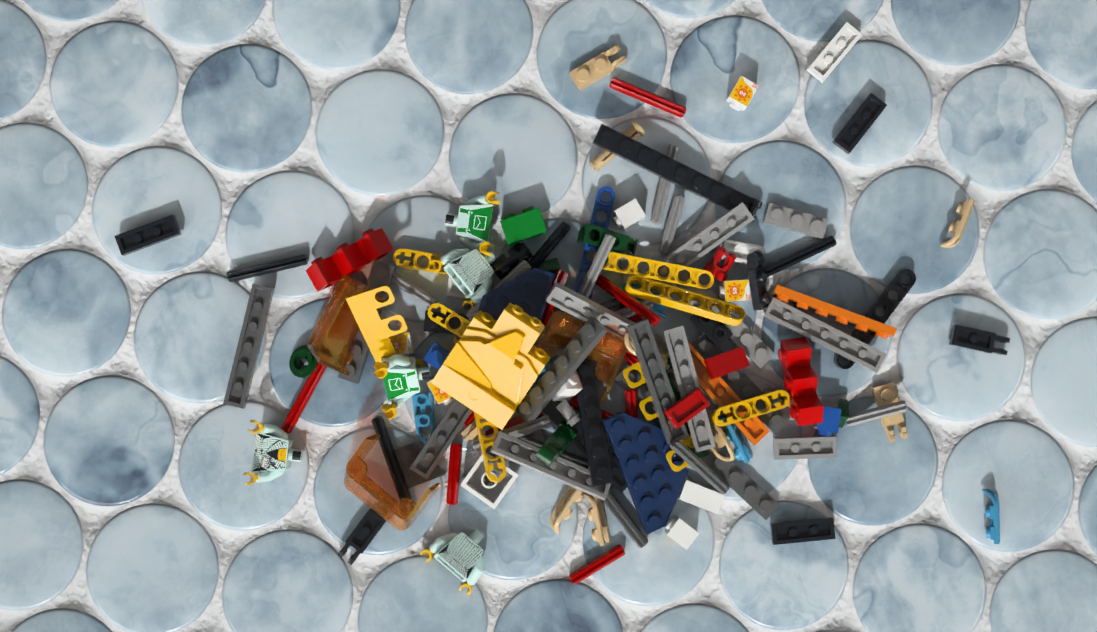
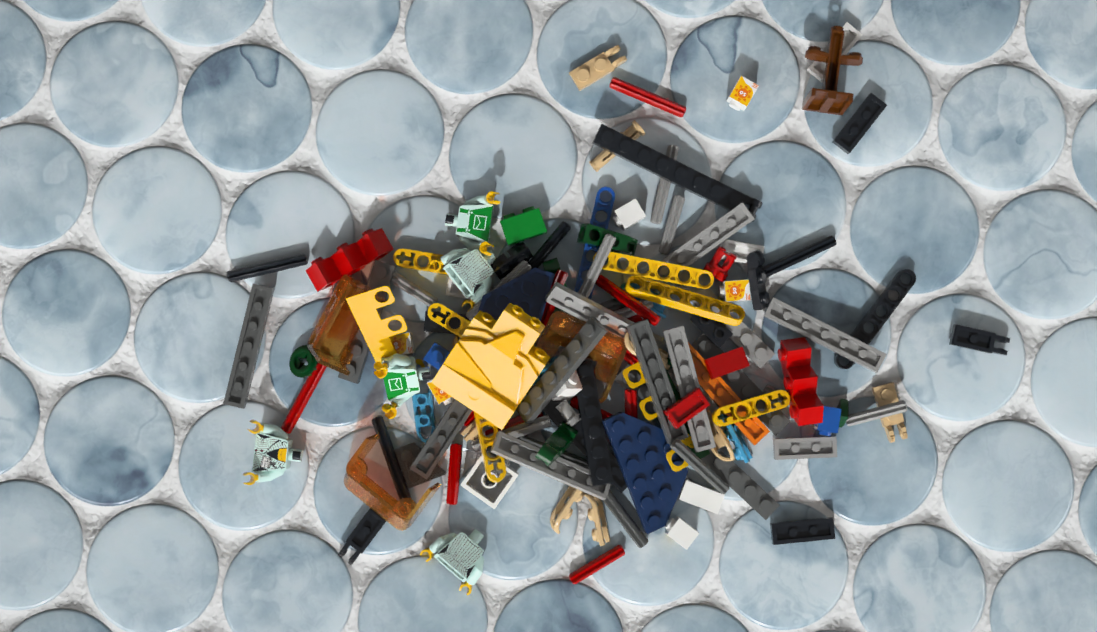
black plate [115,215,182,256] -> none
light grey plate [763,202,829,240] -> none
orange plate [773,285,897,339] -> none
tan piece [940,198,974,248] -> none
dark azure piece [982,488,1000,544] -> none
none -> reddish brown piece [802,26,863,115]

